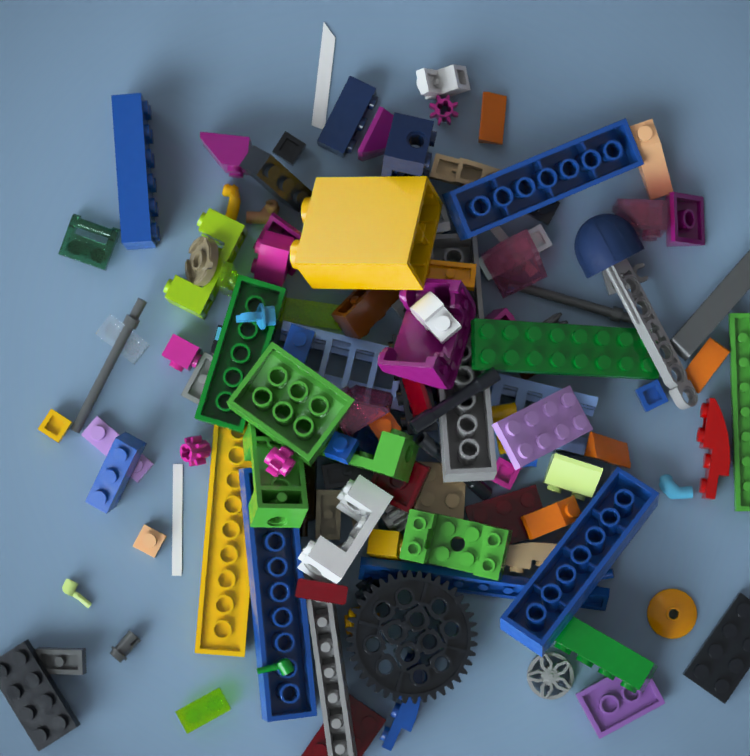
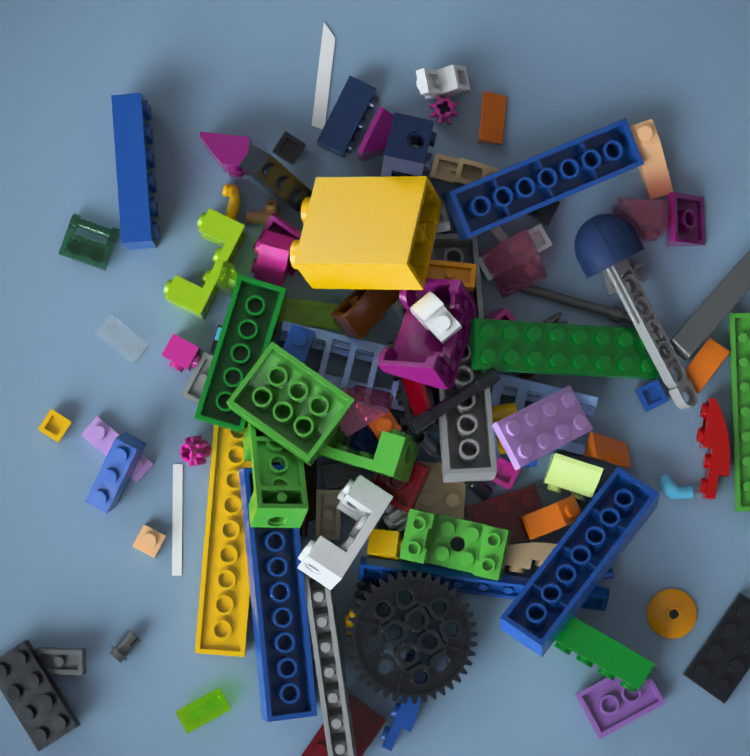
yellowish green hand [62,578,92,608] -> none
dark grey bar [71,298,147,433] -> none
dark tan tile [185,236,219,286] -> none
dark azure piece [236,303,276,330] -> none
green hand [257,658,294,676] -> none
dark pink gear [264,446,296,477] -> none
dark red slope [295,578,348,605] -> none
blue plate [324,431,359,465] -> none
light grey wheel [527,652,574,700] -> none

